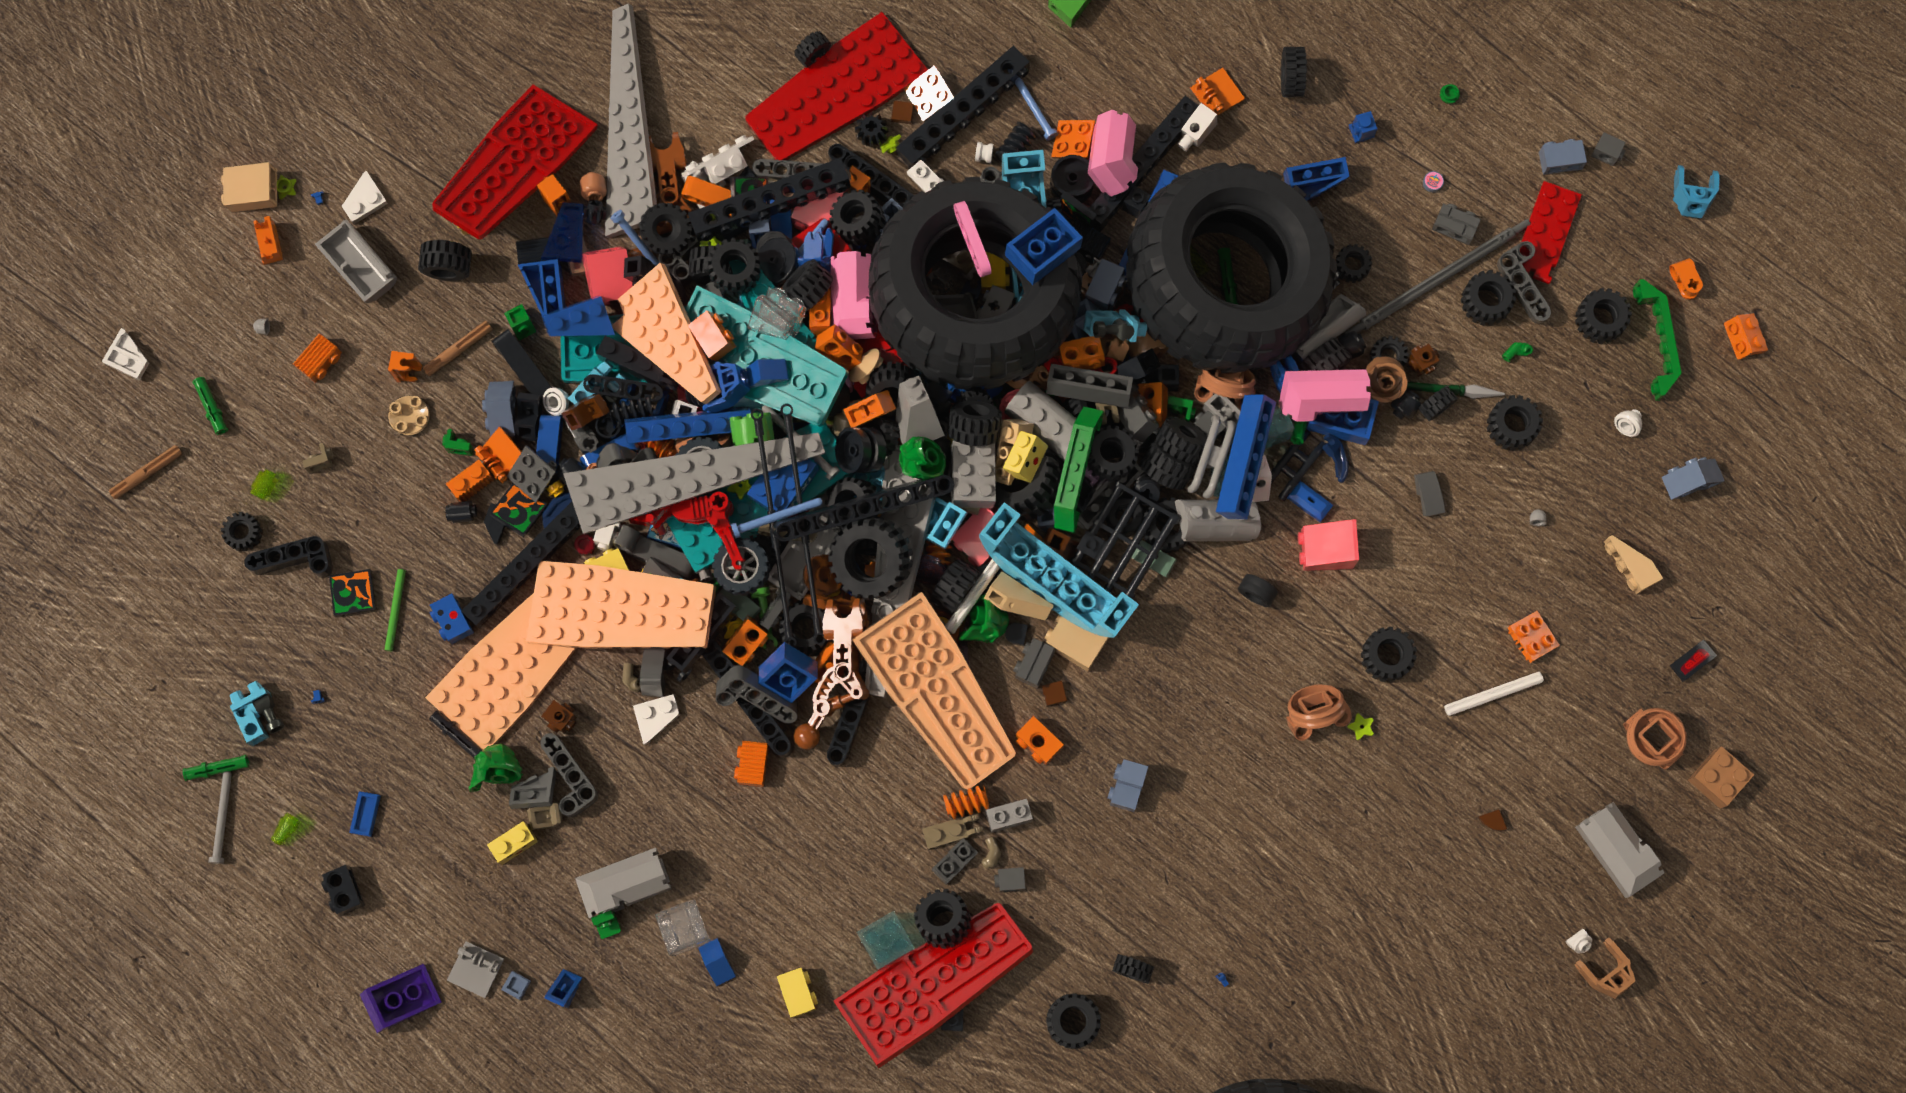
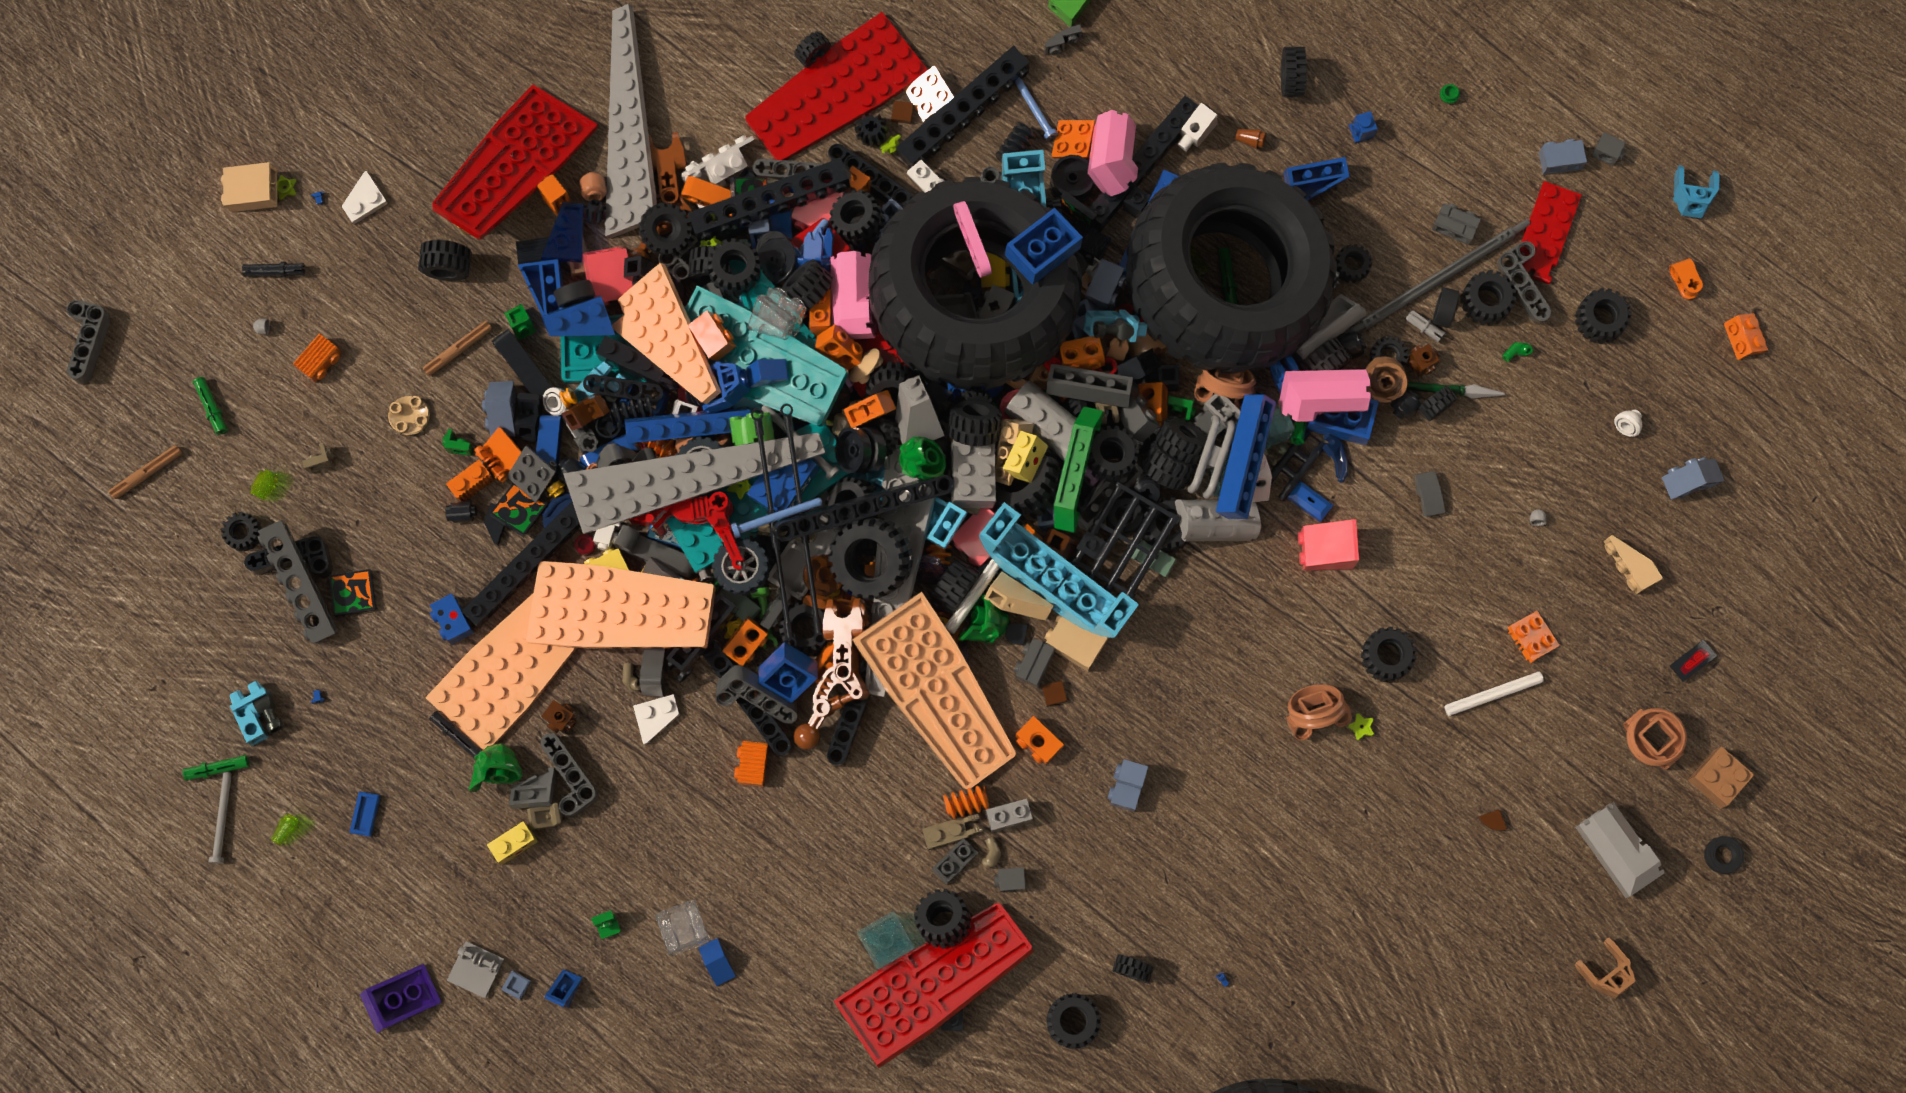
white wing [102,328,149,381] -> none
orange hinge [254,216,283,265] -> none
light grey container [315,219,397,303] -> none
black brick [321,865,365,916] -> none
bright green bar [384,569,406,652] -> none
orange hinge [388,351,422,382] -> none
light grey brick [575,848,672,920] -> none
medium blue bar [610,210,660,267] -> none
light yellow brick [777,968,818,1018] -> none
white wheel [975,142,994,163] -> none
orange hinge [1190,68,1245,116] -> none
black tyre [1238,574,1278,607] -> none
tile [1423,171,1444,193] -> none
black tyre [1487,395,1543,451] -> none
white plate [1566,929,1592,953] -> none
green slope [1633,279,1681,401] -> none
none -> dark grey beam [66,300,111,384]
none -> black pin [242,262,306,278]
none -> dark grey brick [258,520,339,644]
none -> black tyre [554,280,595,308]
none -> light orange bush [559,387,578,408]
none -> dark grey slope [1044,24,1082,55]
none -> dark orange cone [1236,129,1266,149]
none -> light grey axle [1406,310,1445,343]
none -> black tyre [1433,287,1459,328]
none -> black tyre [1704,836,1744,874]

